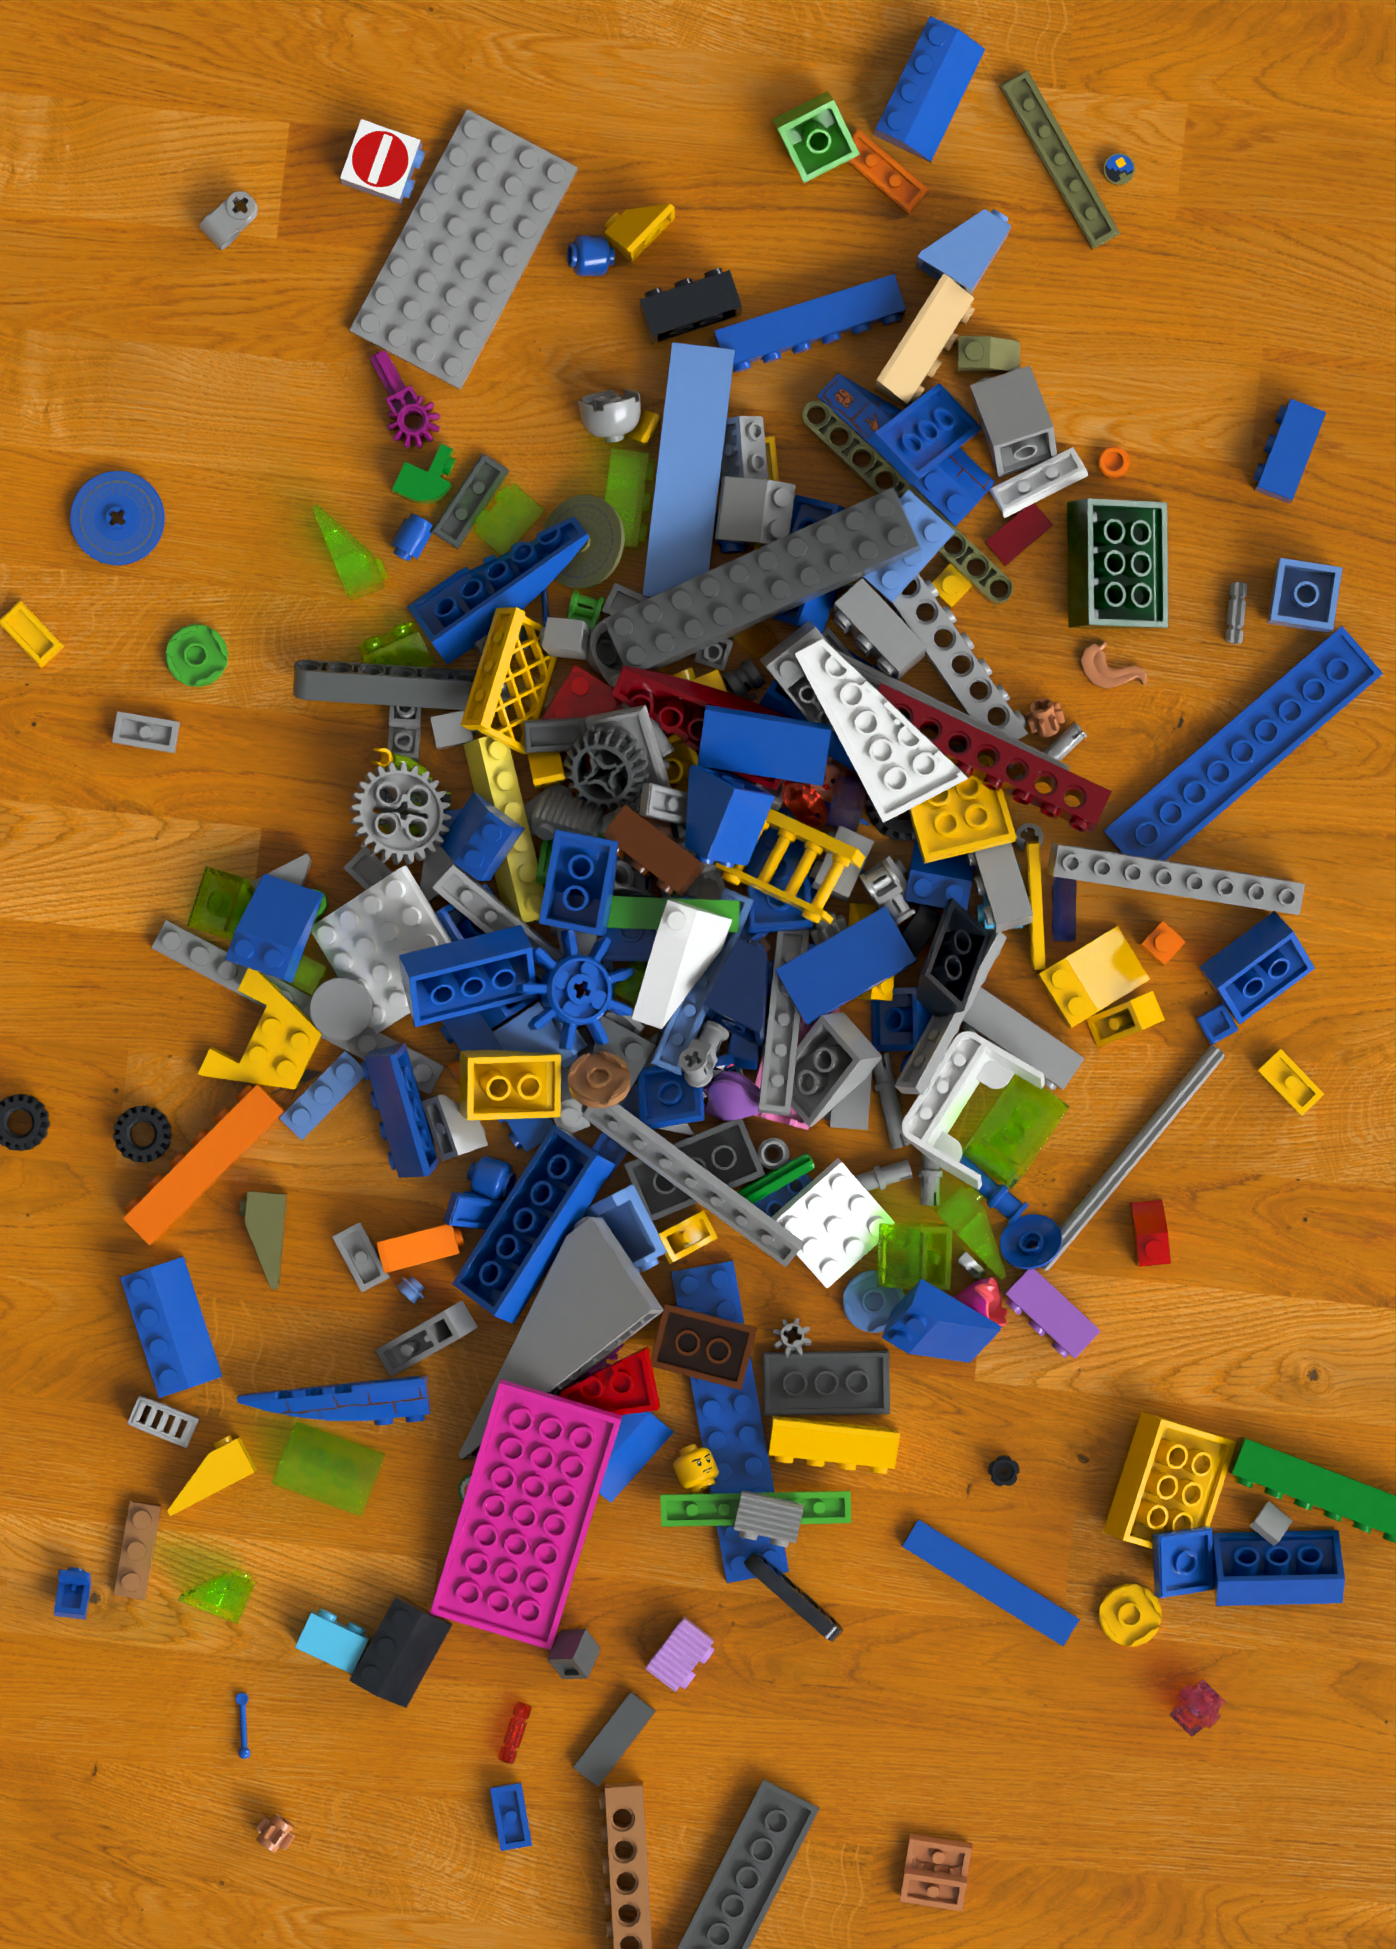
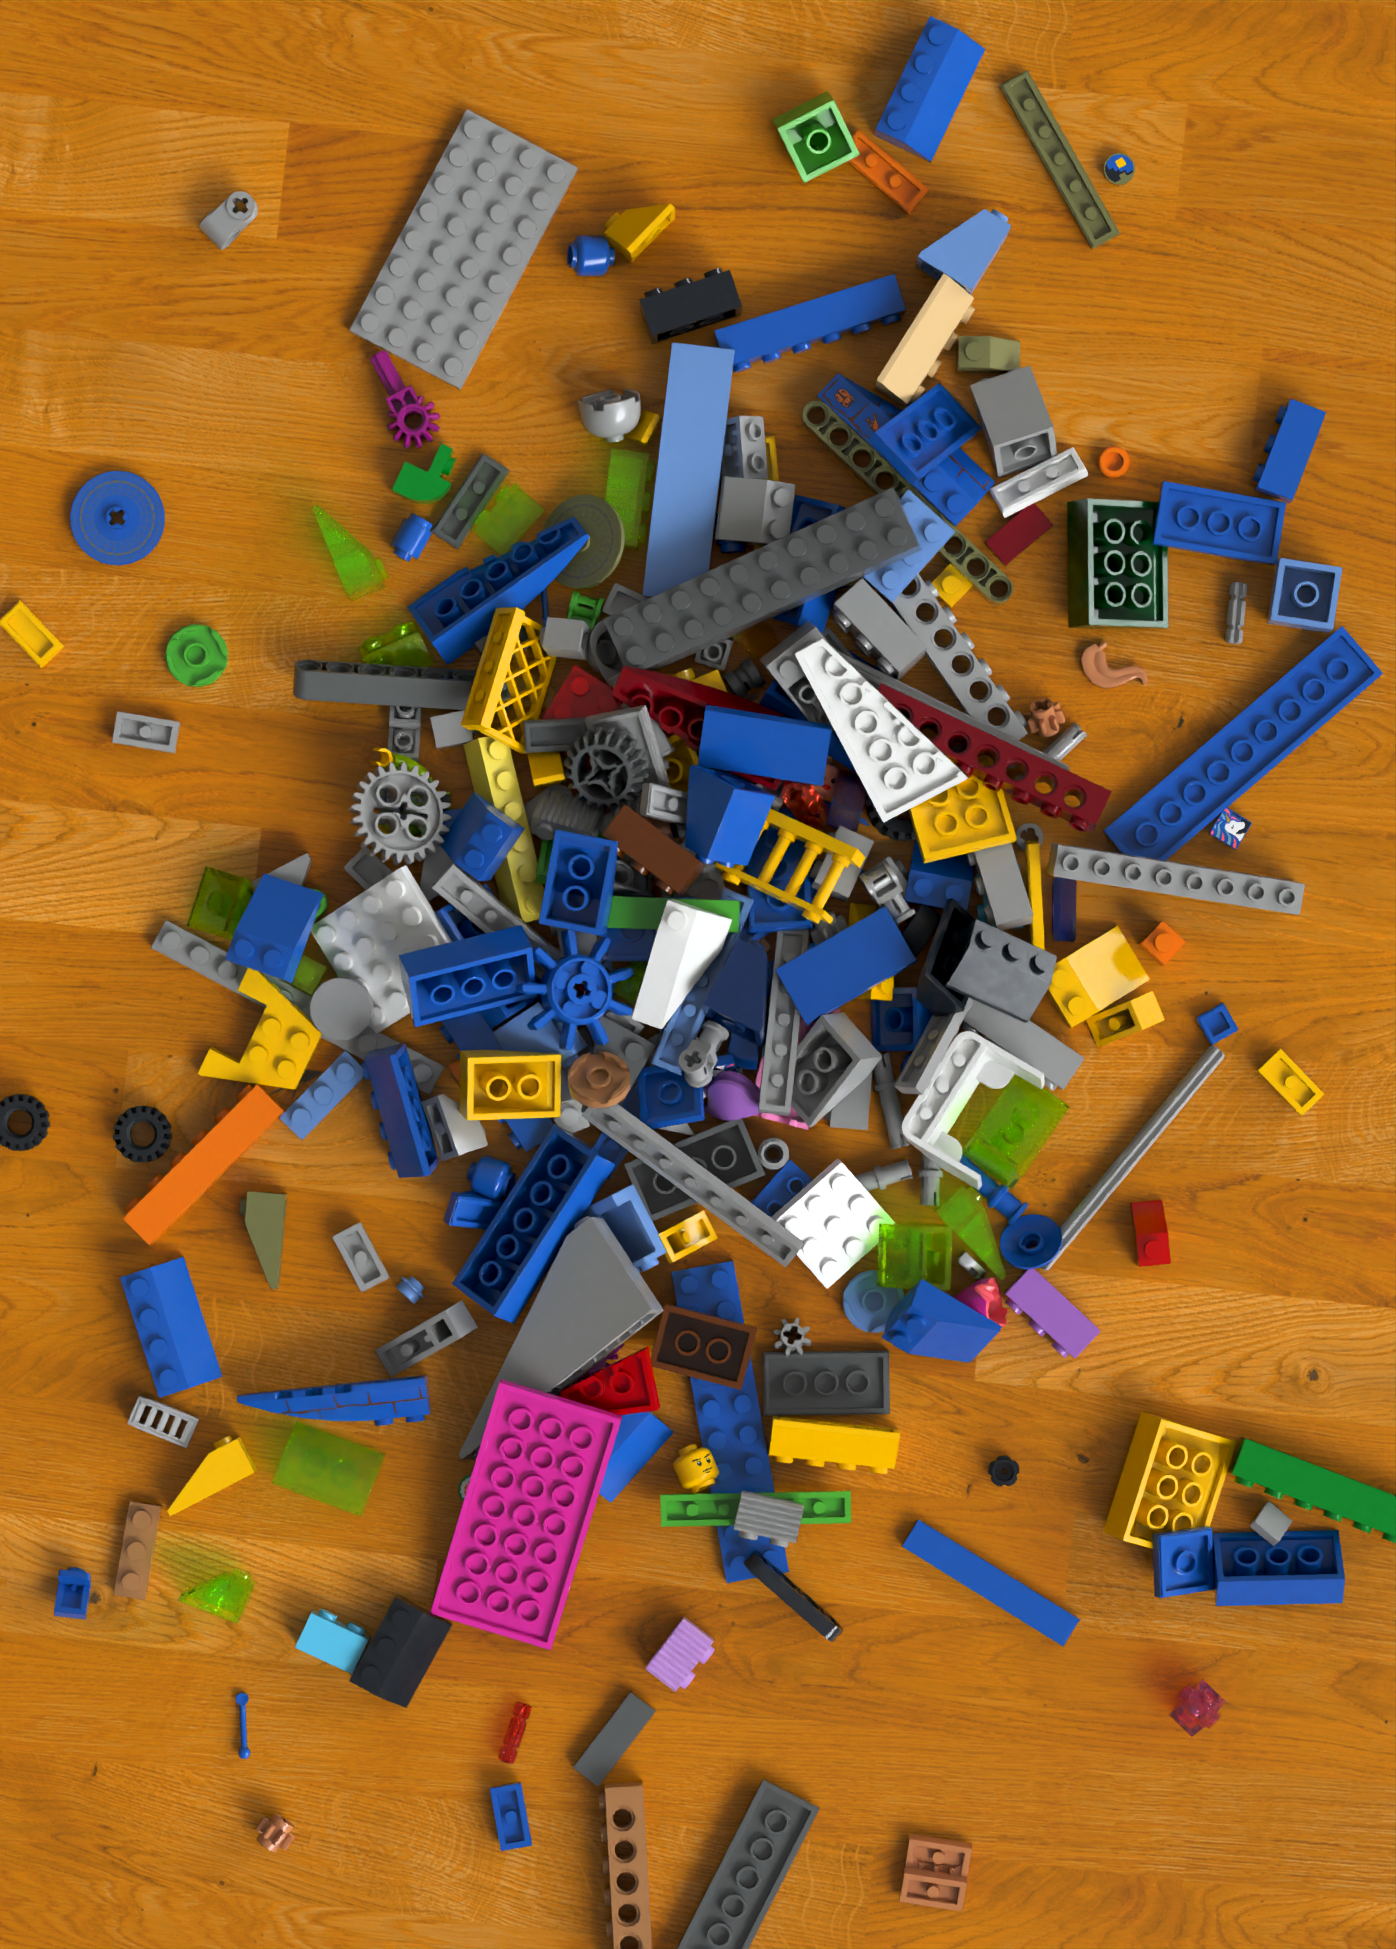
piece [340,119,425,205] -> none
orange slope [376,1224,465,1273] -> none
dark grey panel [547,1629,600,1679] -> none
green axle [737,1153,815,1204] -> none
yellow tile [1099,1583,1162,1647] -> none
blue slope [1199,911,1315,1025] -> none
none -> slope [944,919,1057,1023]
none -> blue plate [1152,481,1286,566]
none -> tile [1208,808,1252,850]

